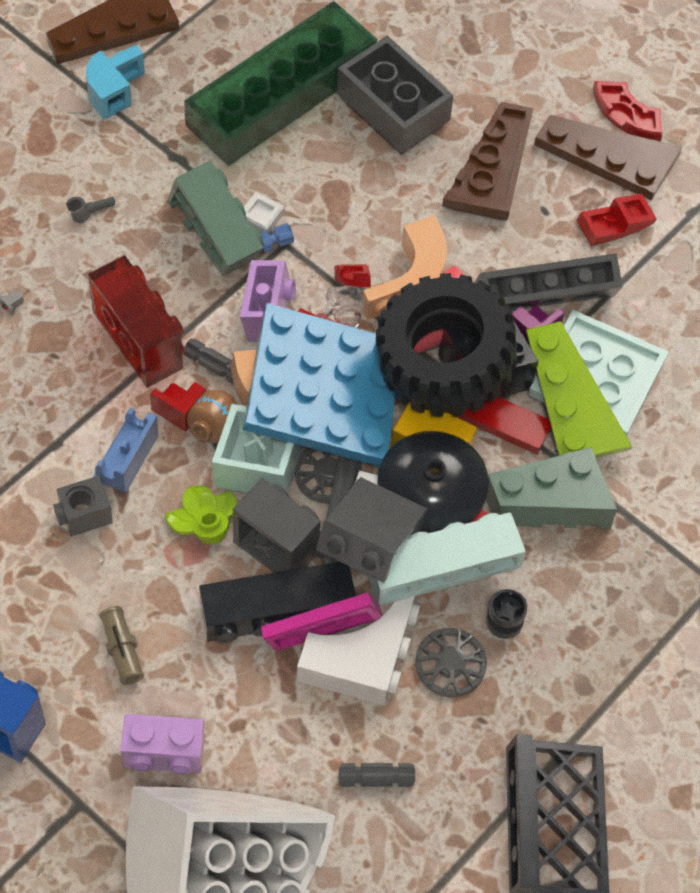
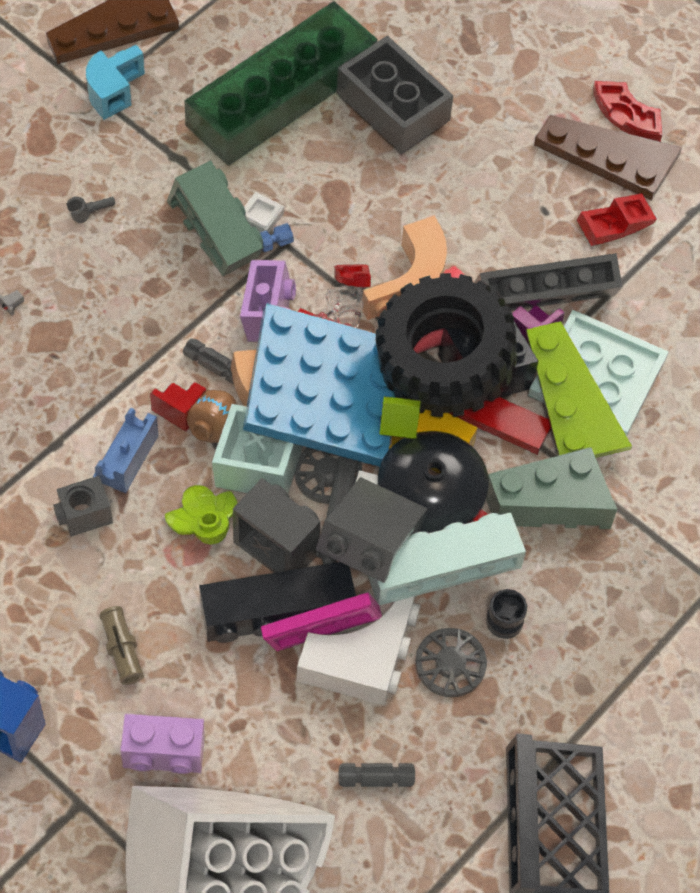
clear red brick [88,255,185,388] -> none
reddish brown wing [442,102,533,220] -> none
none -> lime tile [379,396,421,439]

